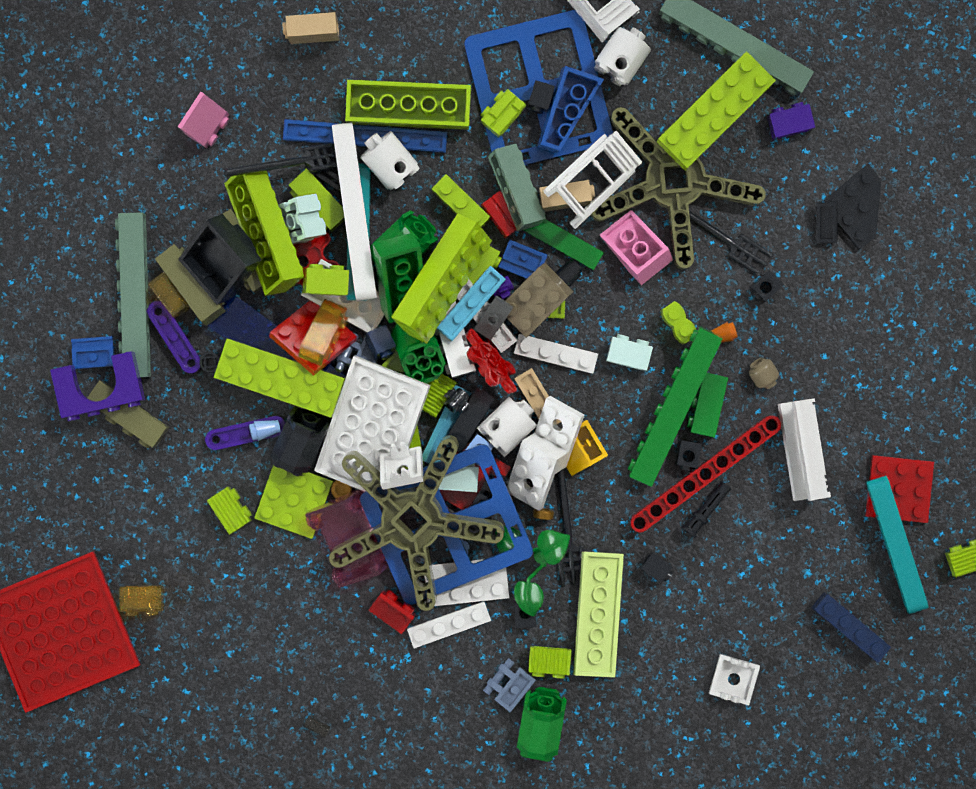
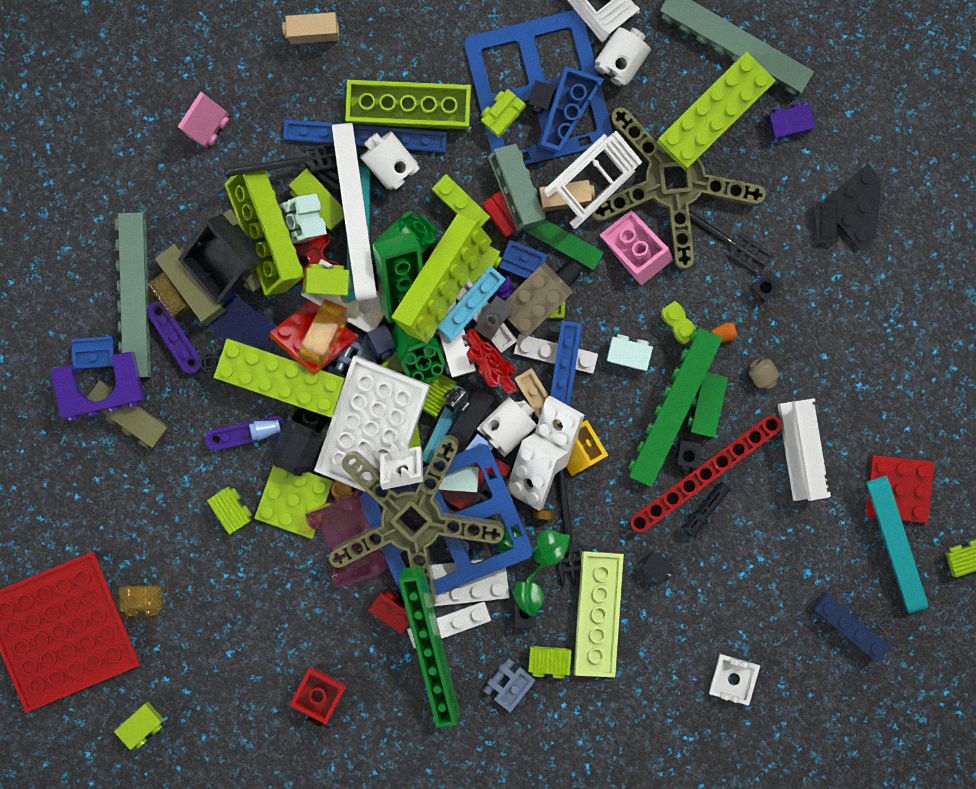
green brick [517,687,567,762] -> none
none -> lime brick [114,702,164,750]
none -> red brick [290,666,347,724]
none -> green brick [399,566,460,728]
none -> blue plate [550,320,582,405]

